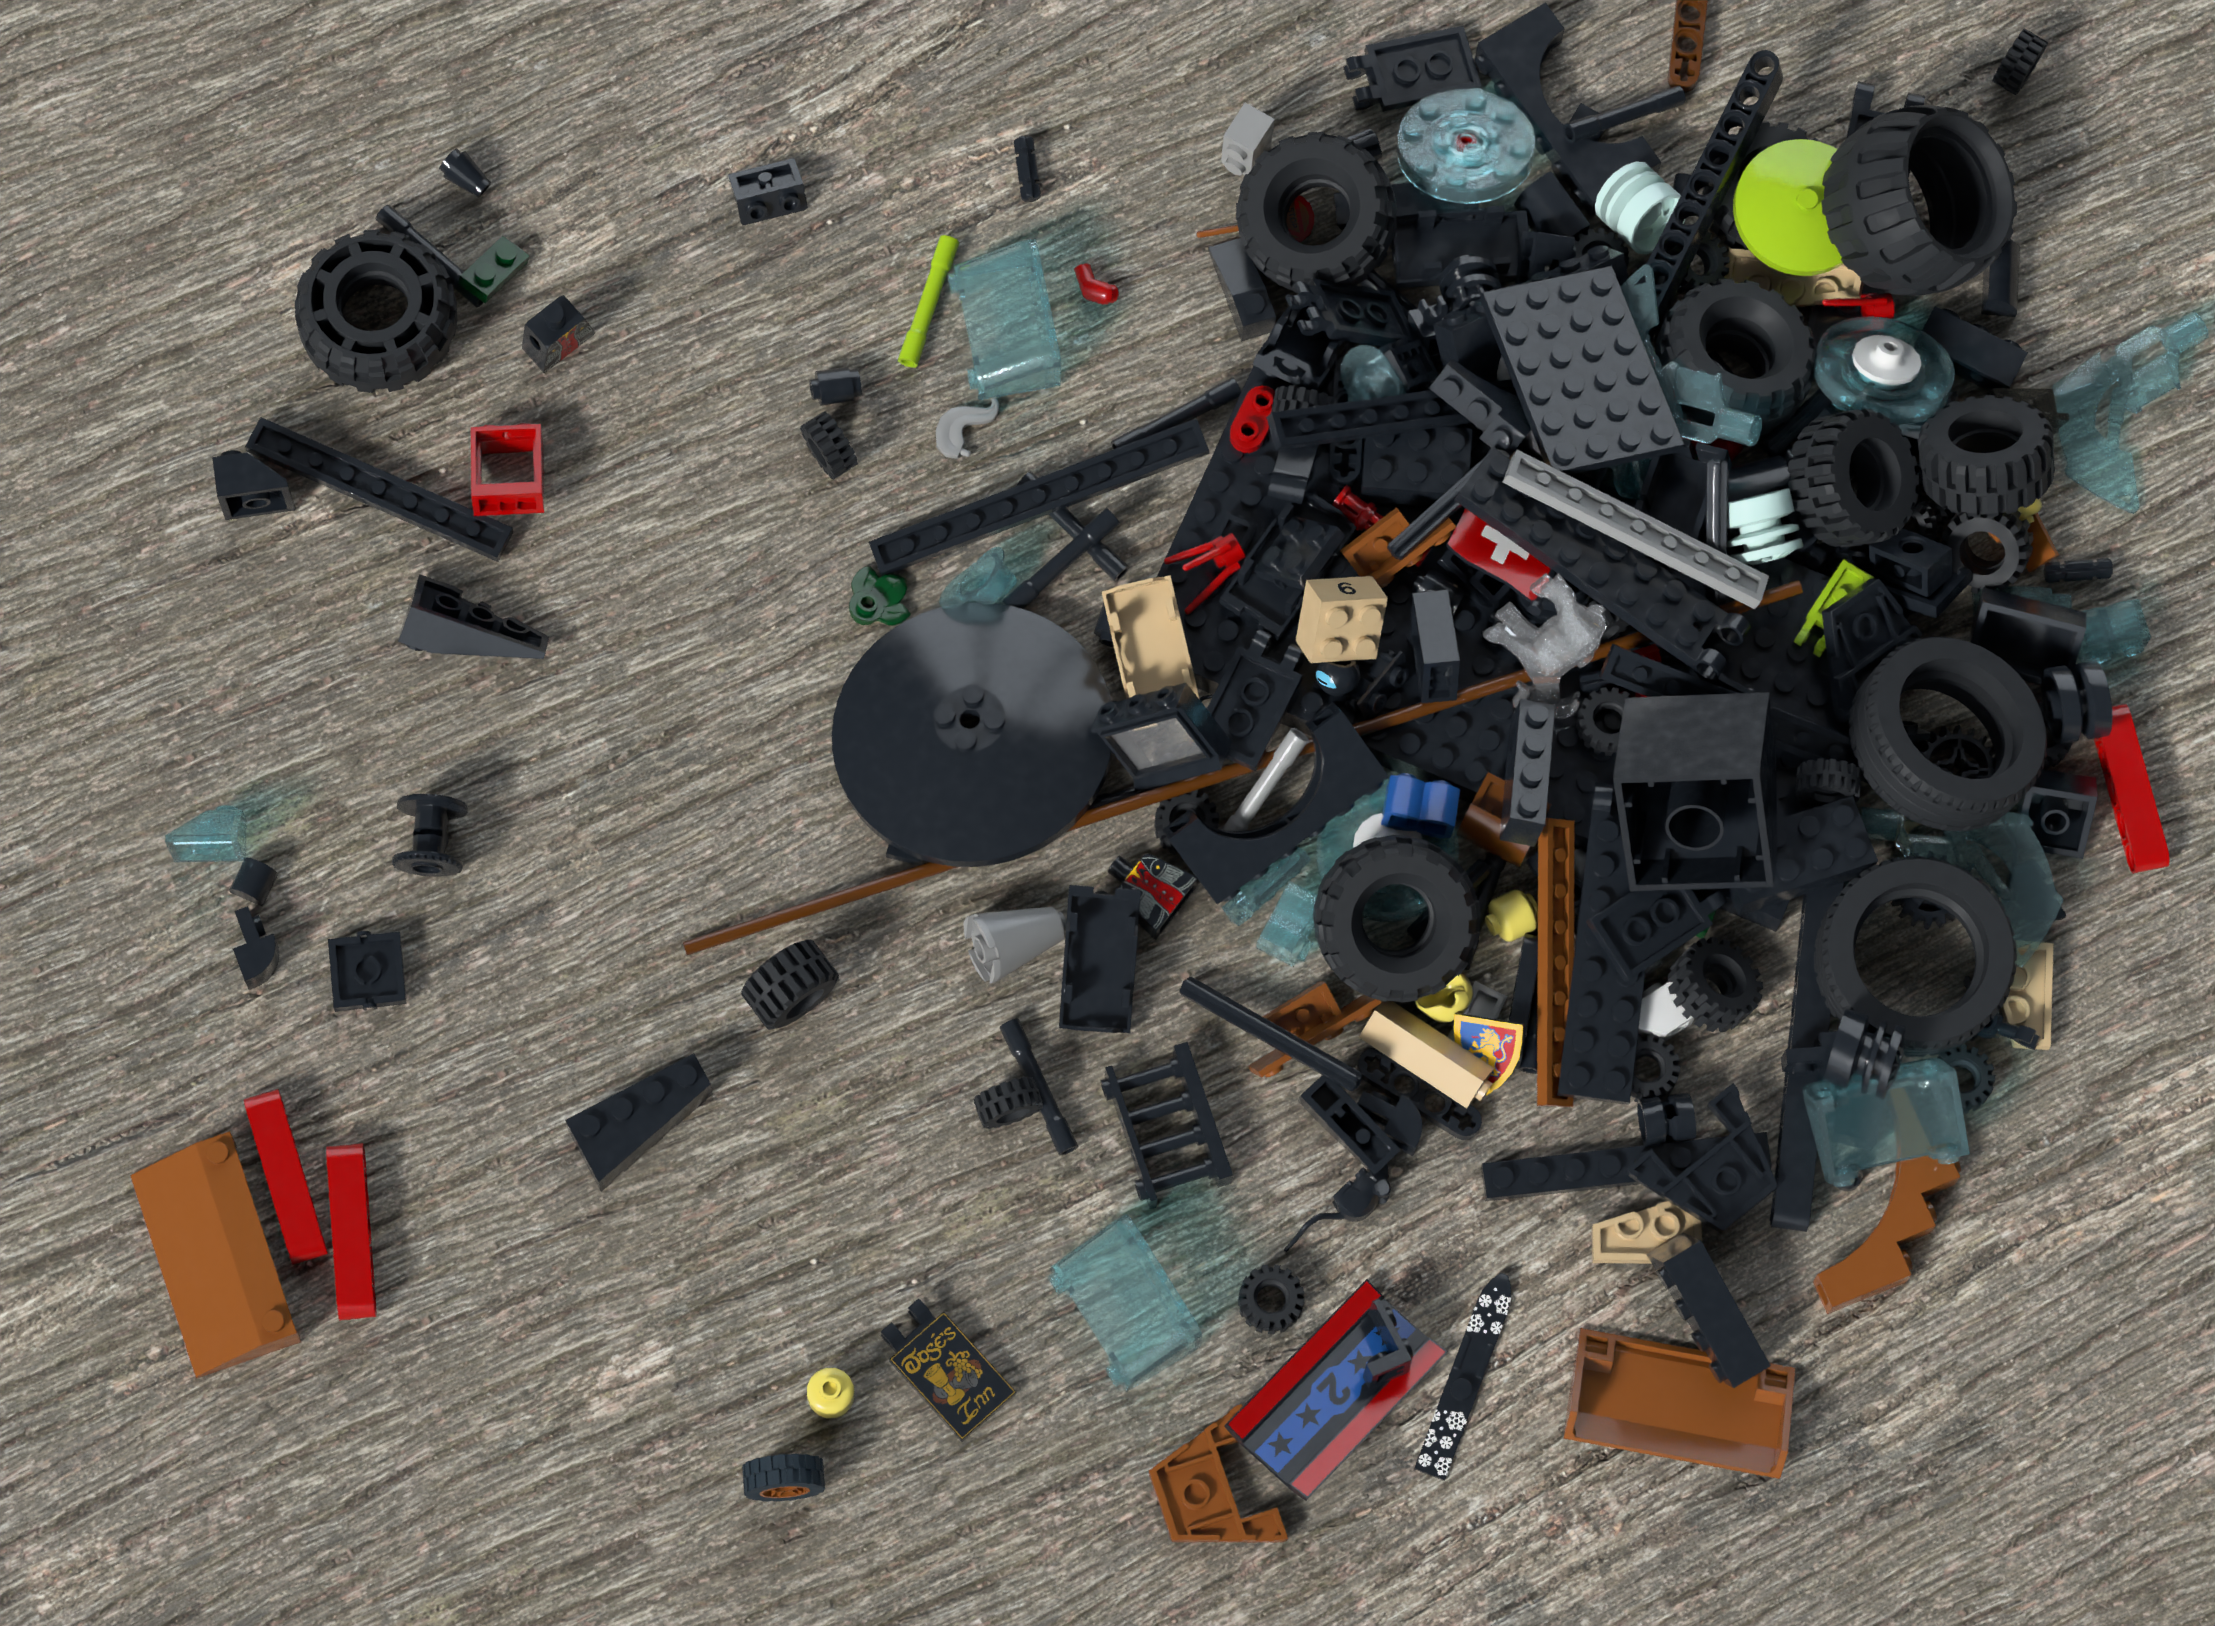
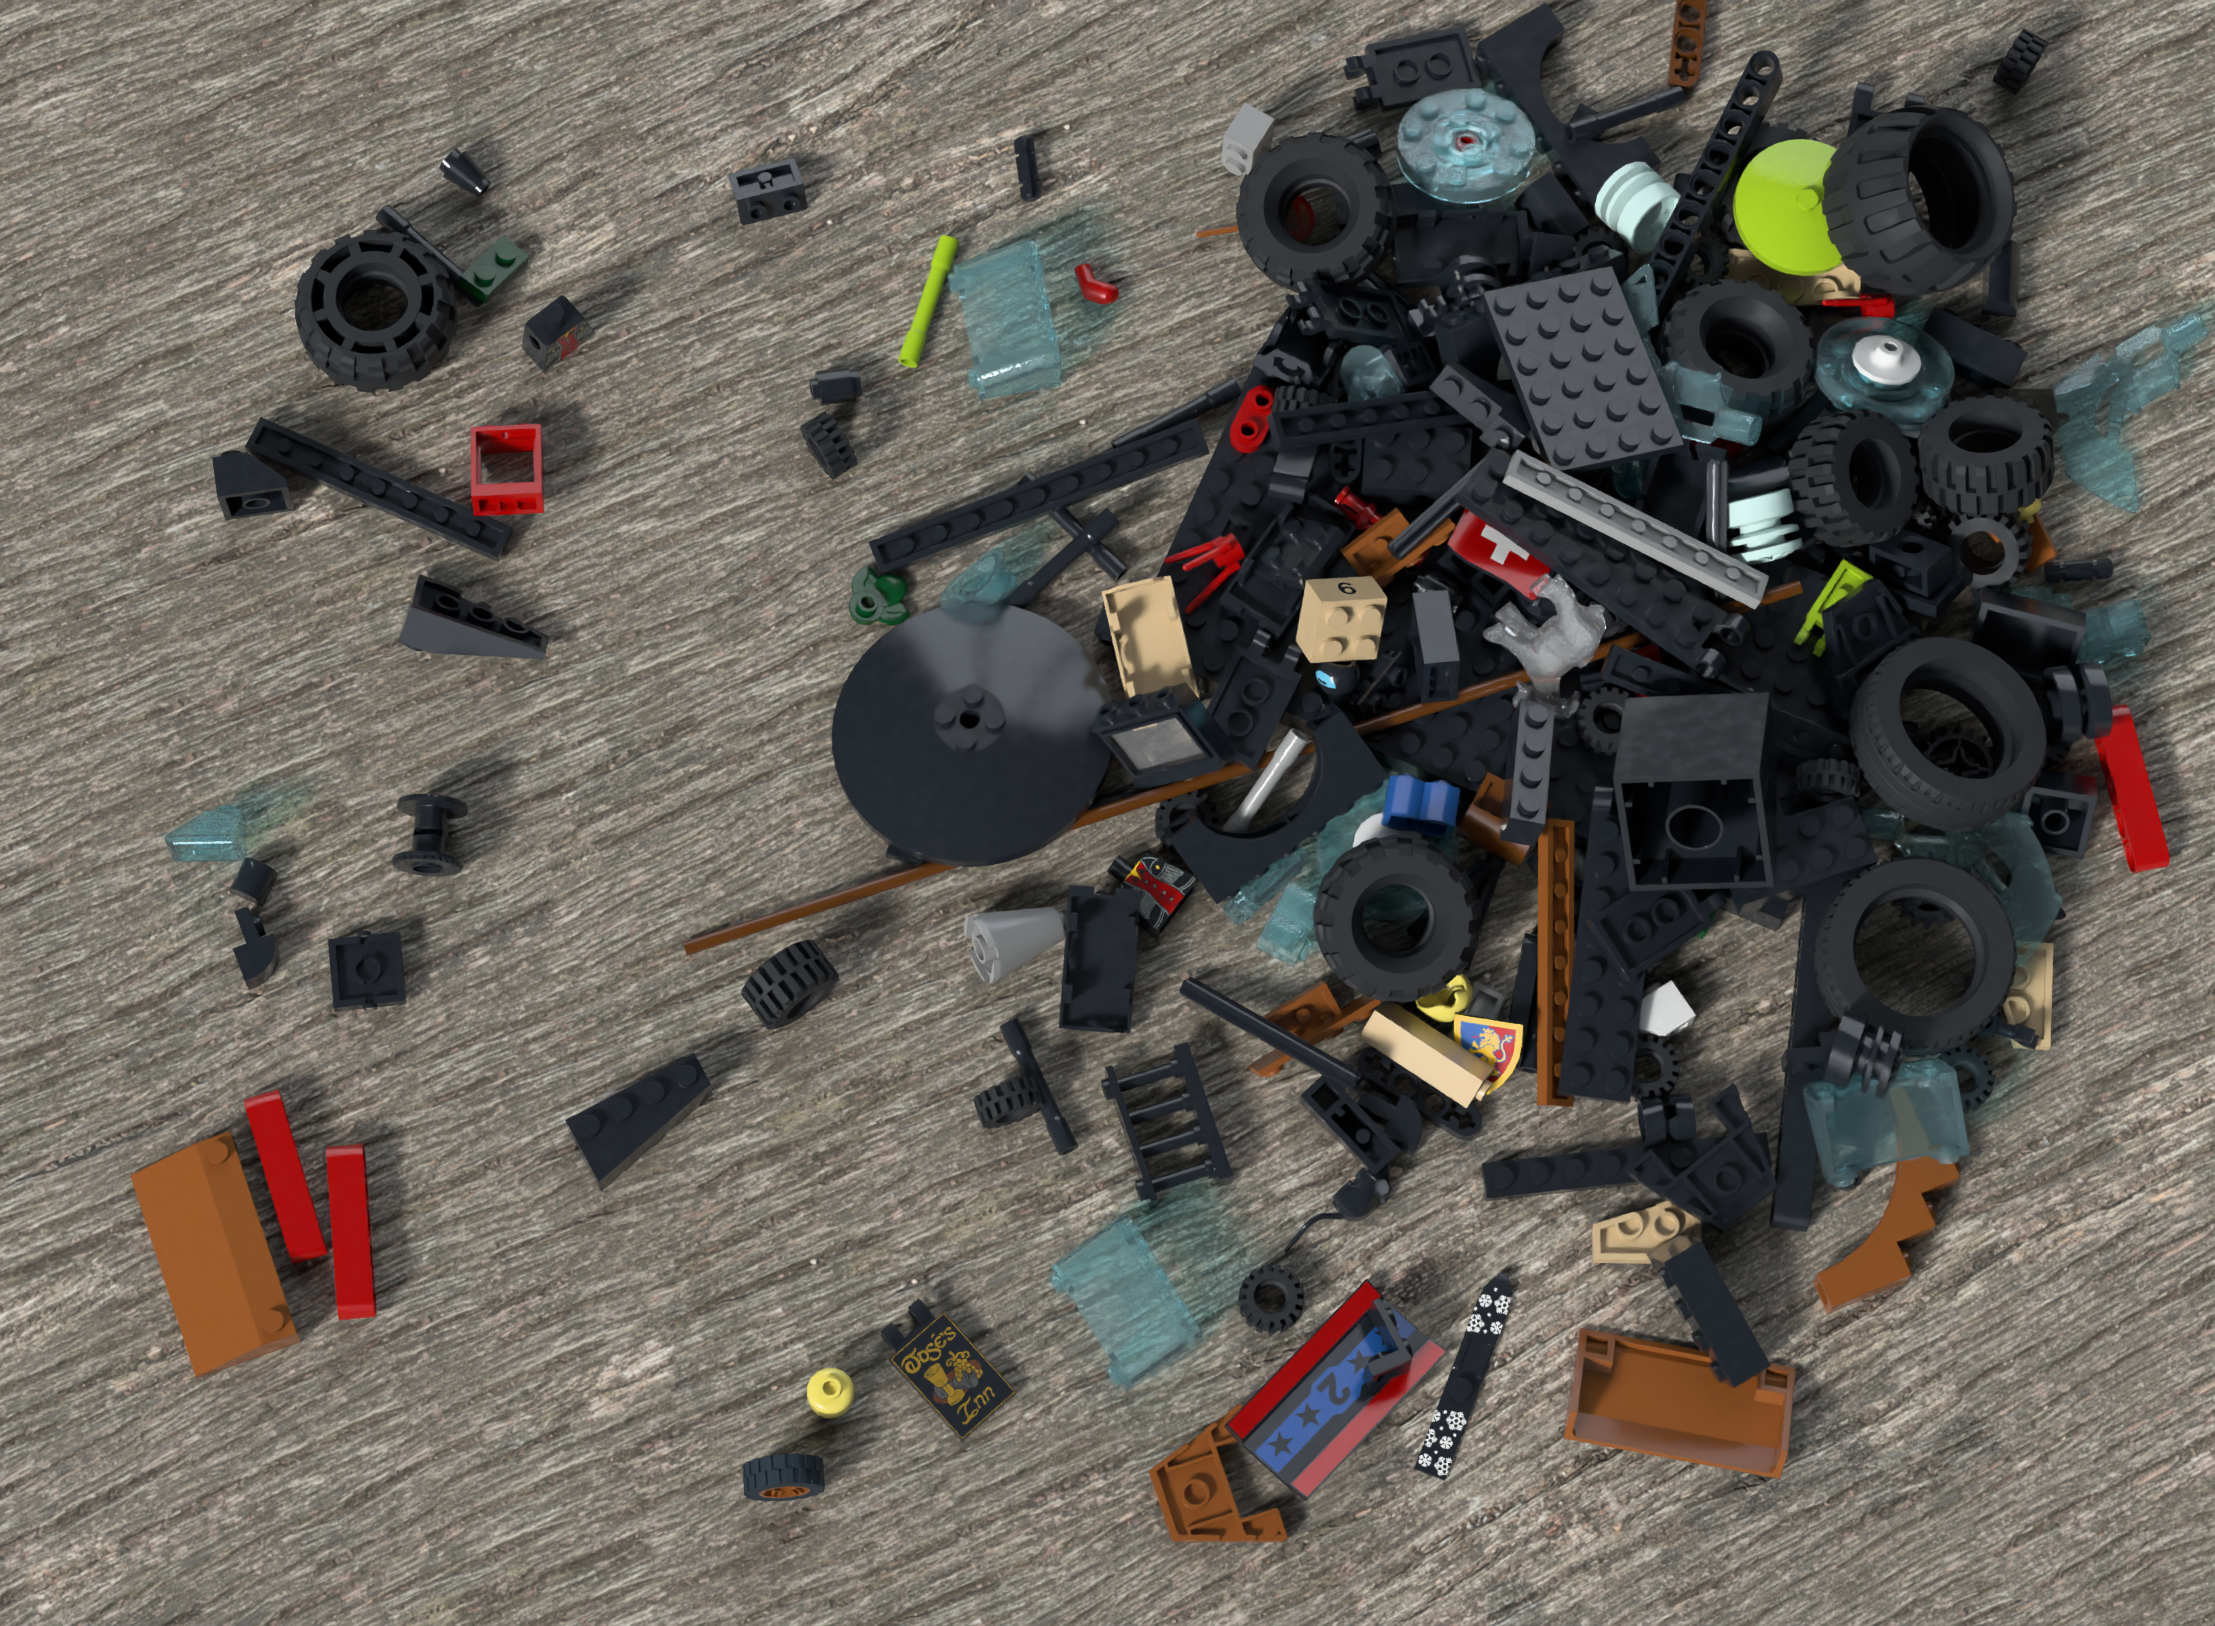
light grey piece [935,398,999,459] -> none
black slope [1208,238,1276,342] -> none
light yellow head [1485,890,1538,942] -> none
black tyre [1667,937,1763,1032] -> none

